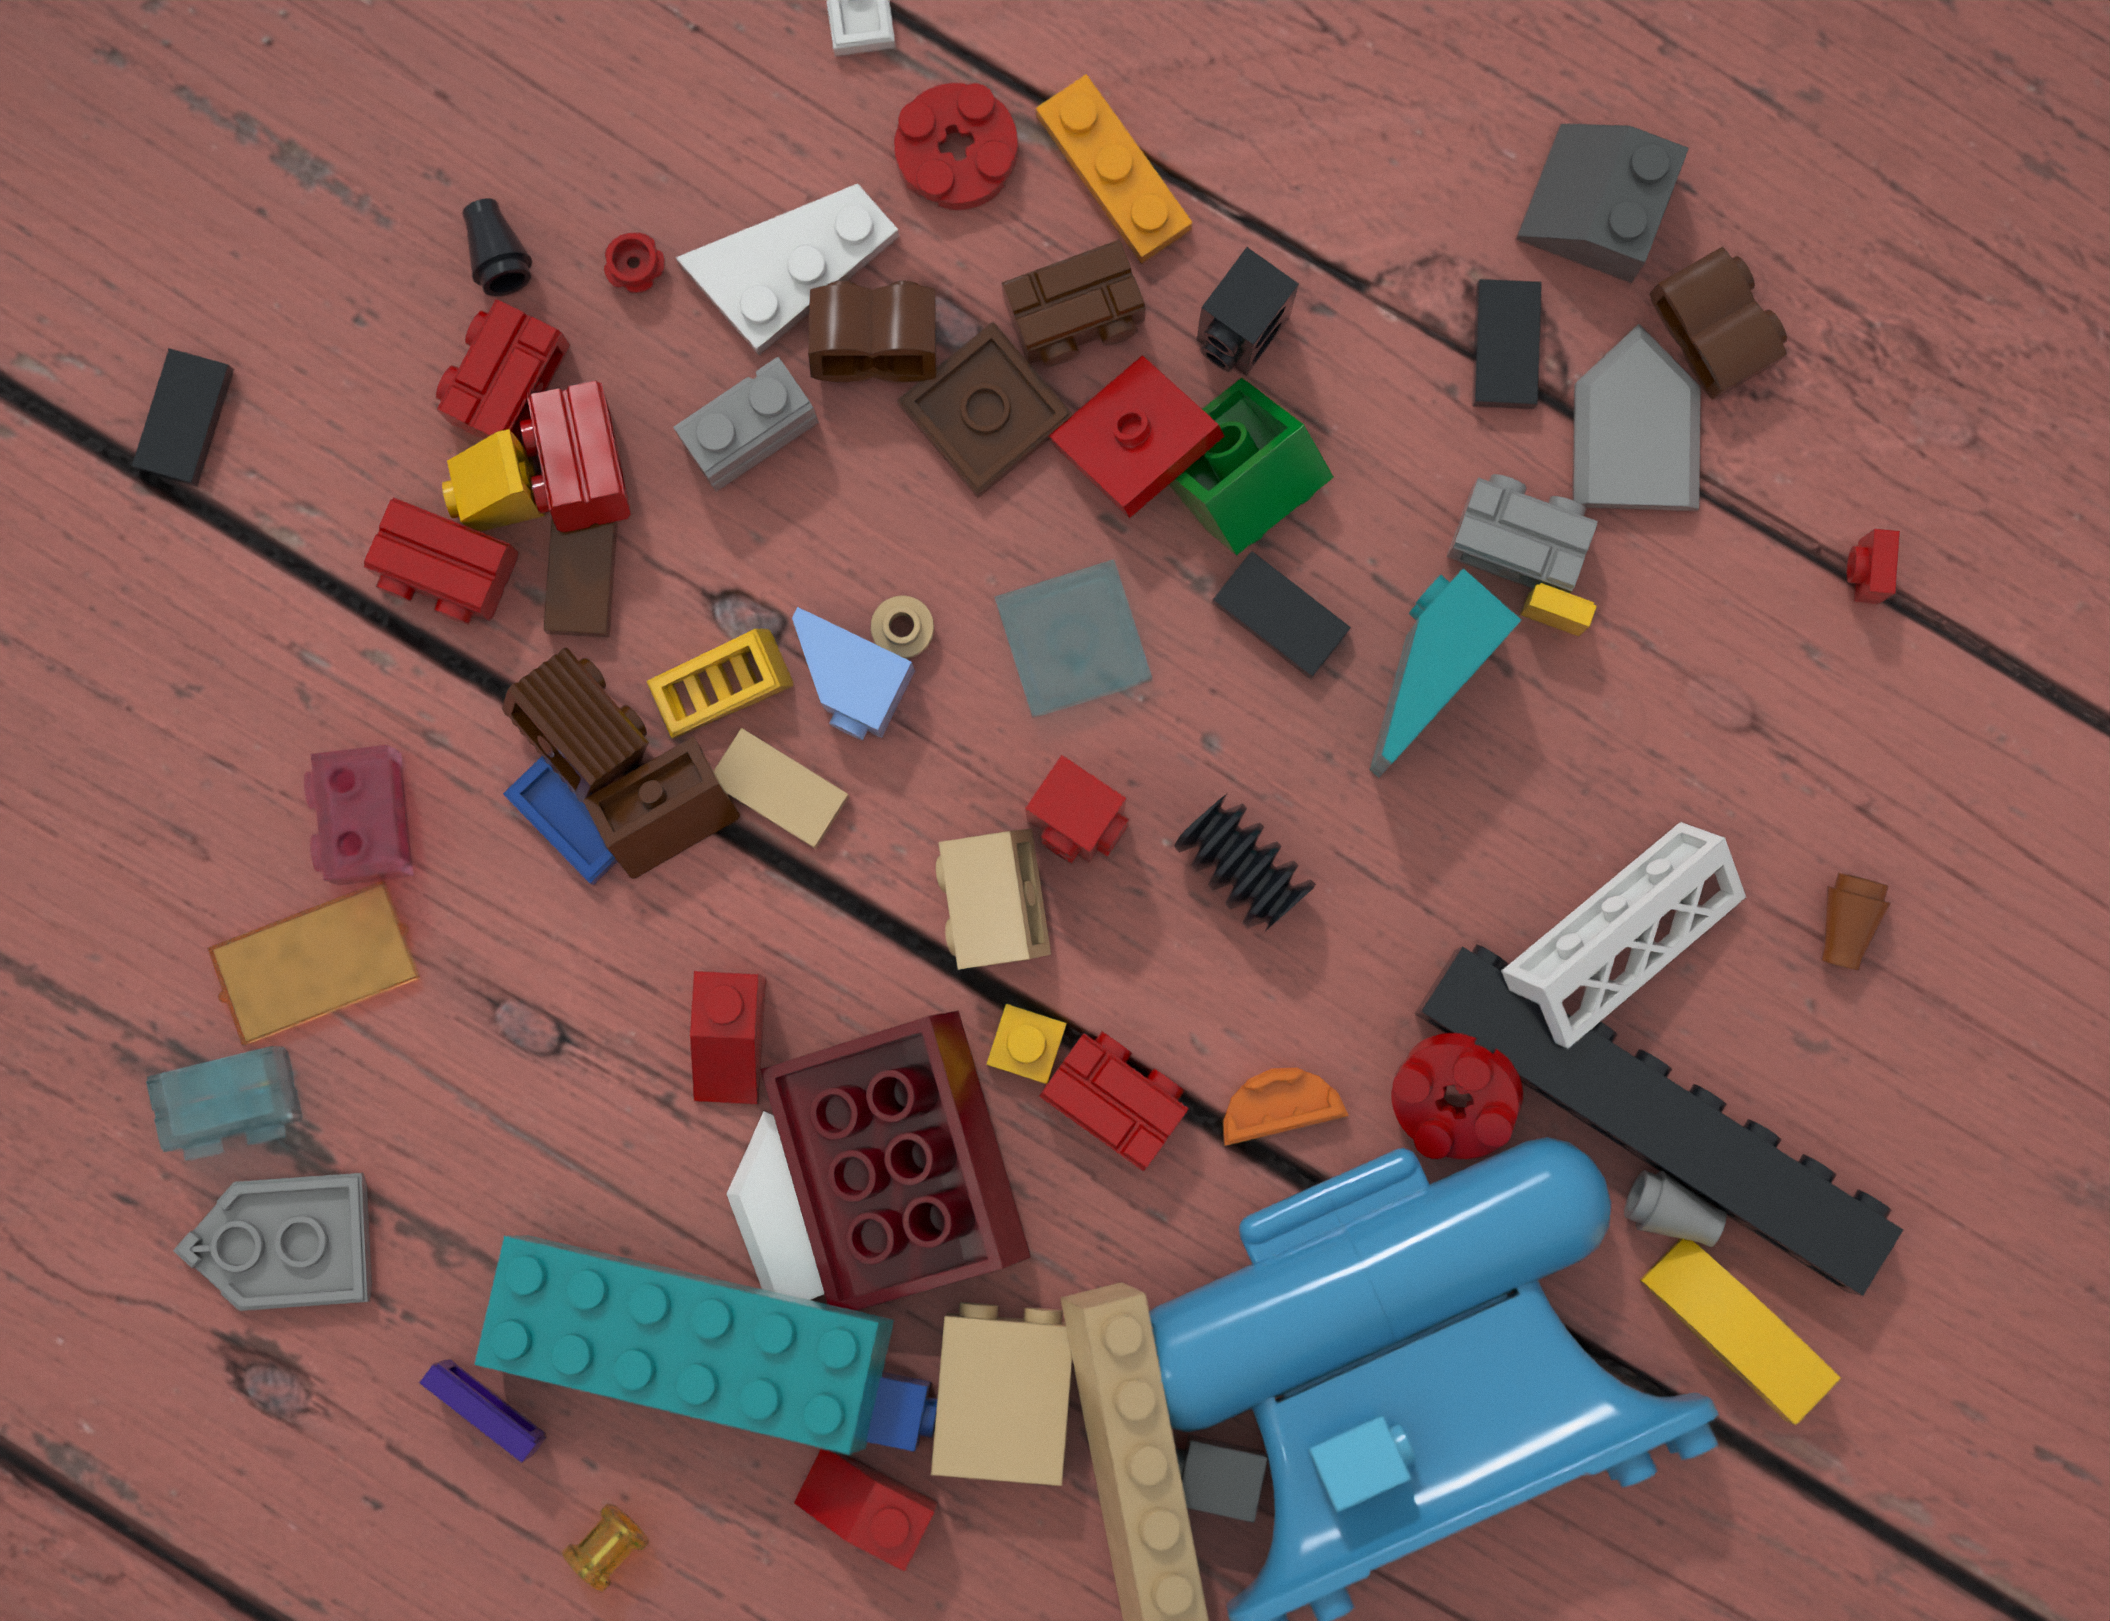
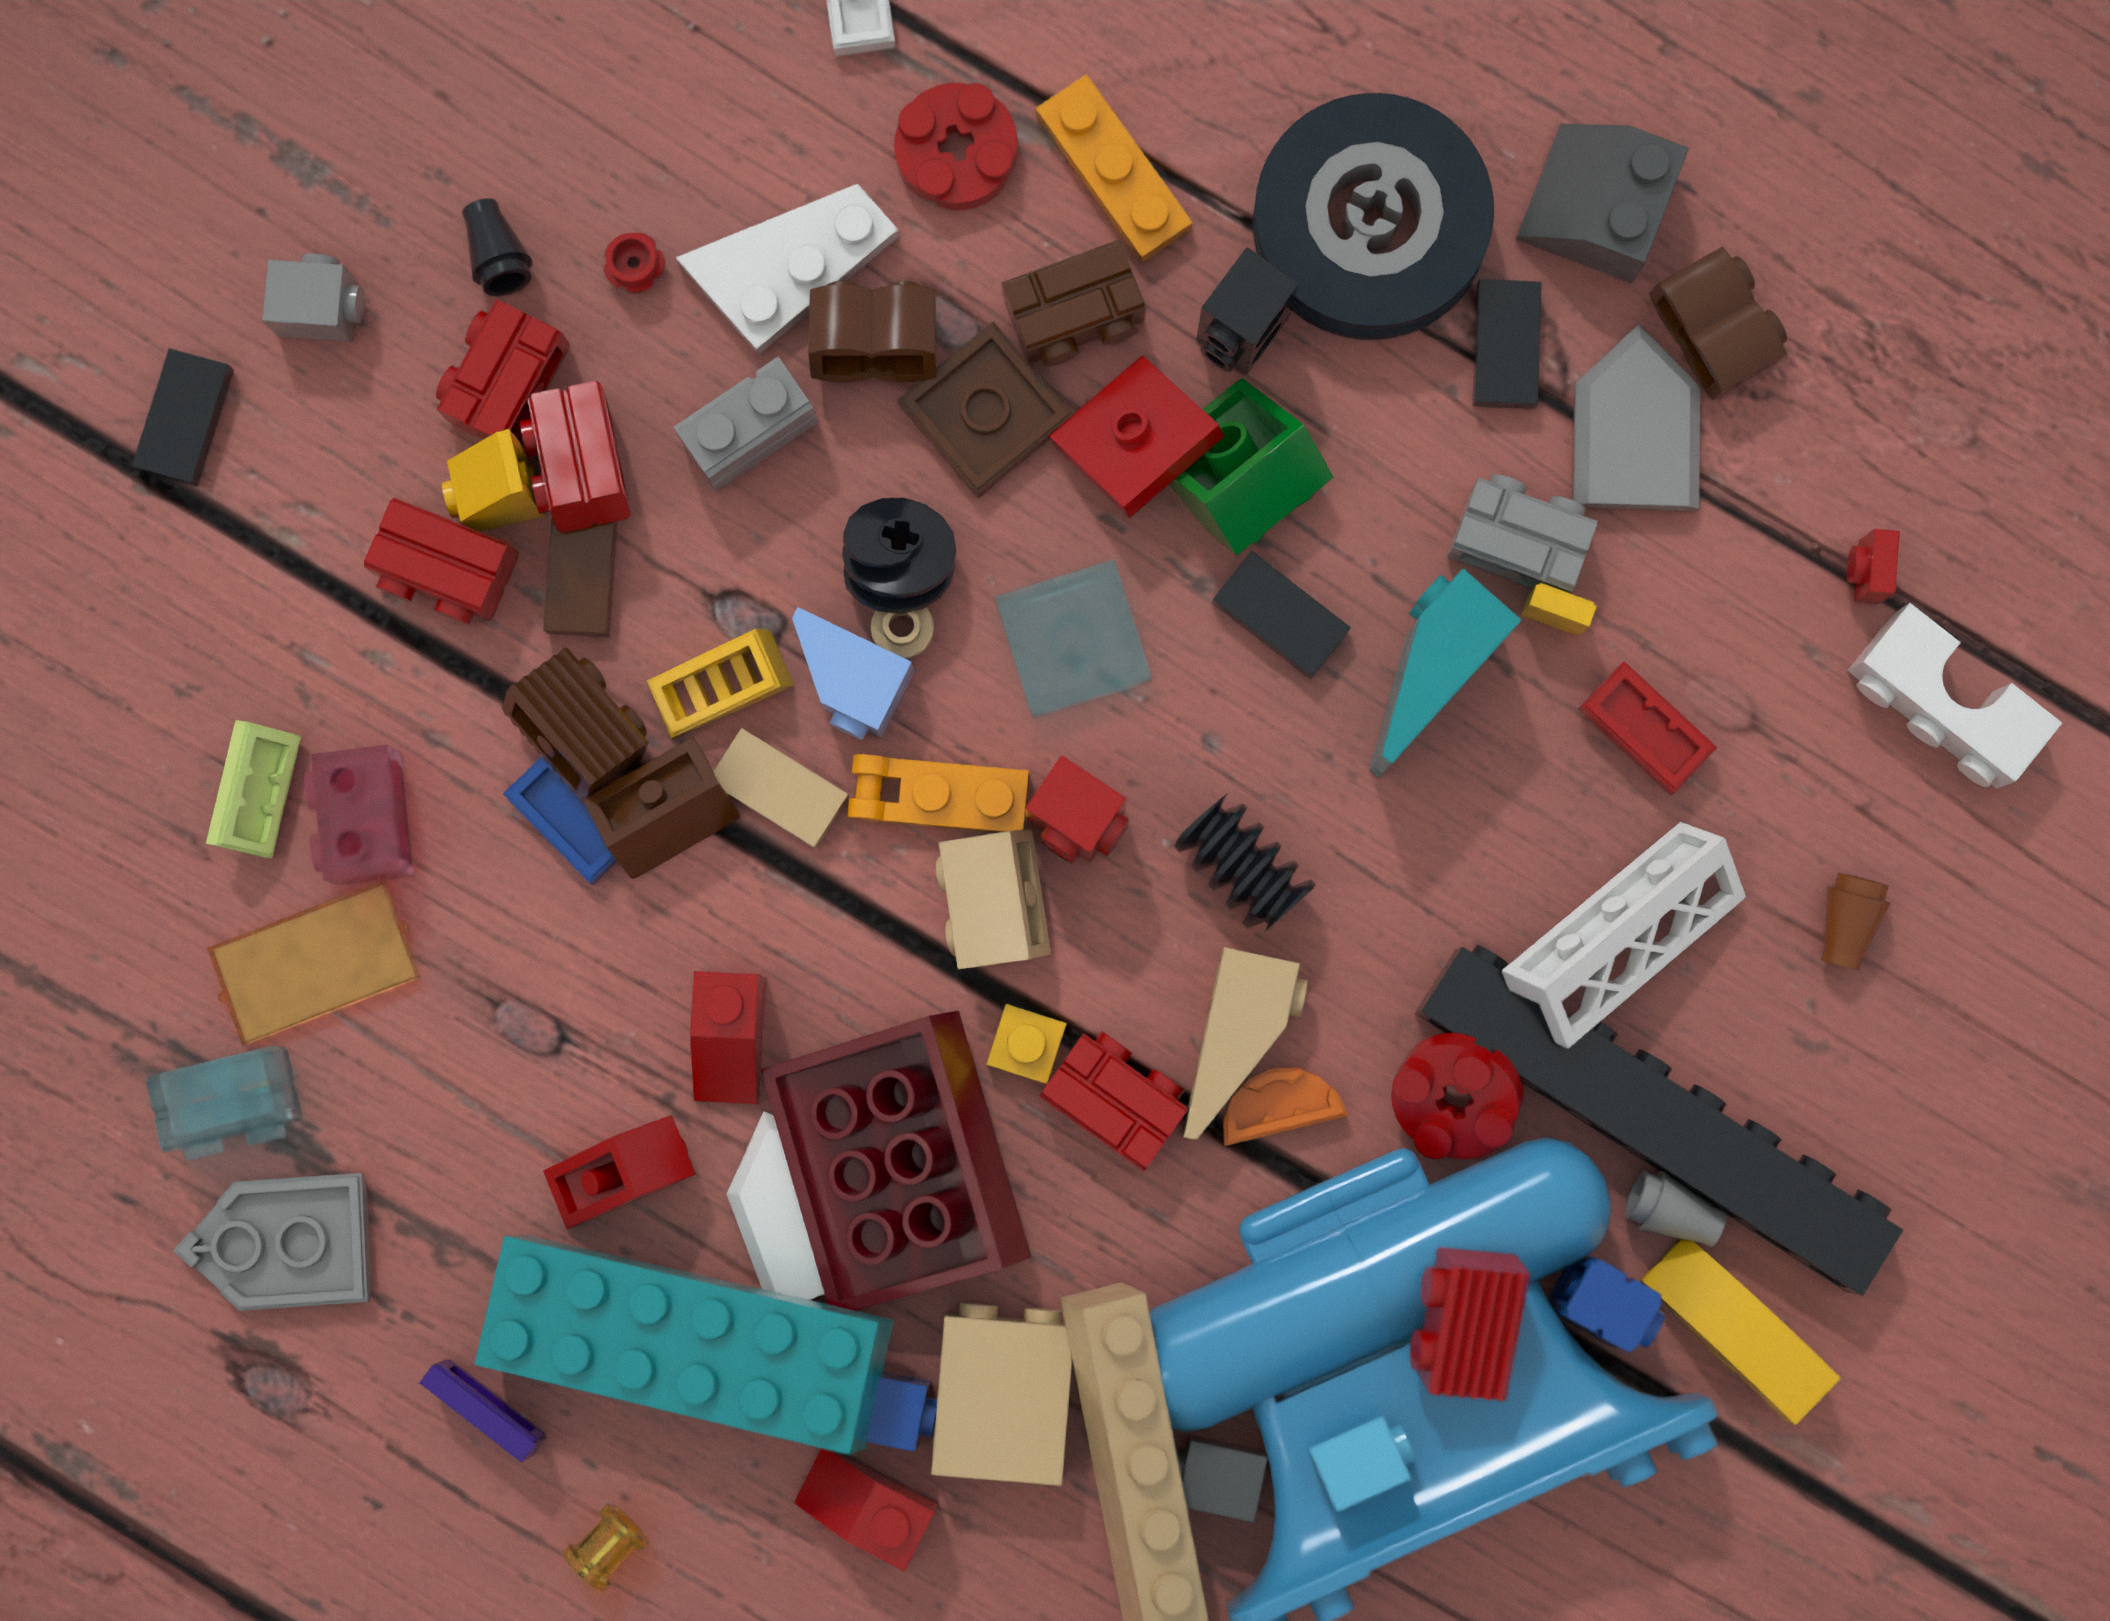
none -> yellowish green plate [206,720,301,859]
none -> light grey brick [262,254,365,342]
none -> red slope [543,1115,696,1230]
none -> black piece [842,498,956,614]
none -> light orange plate [847,754,1029,833]
none -> tan slope [1182,947,1308,1140]
none -> black wheel [1253,93,1494,340]
none -> red brick [1410,1247,1530,1402]
none -> blue brick [1548,1256,1665,1353]
none -> red plate [1578,661,1718,795]
none -> white arch [1847,603,2062,789]

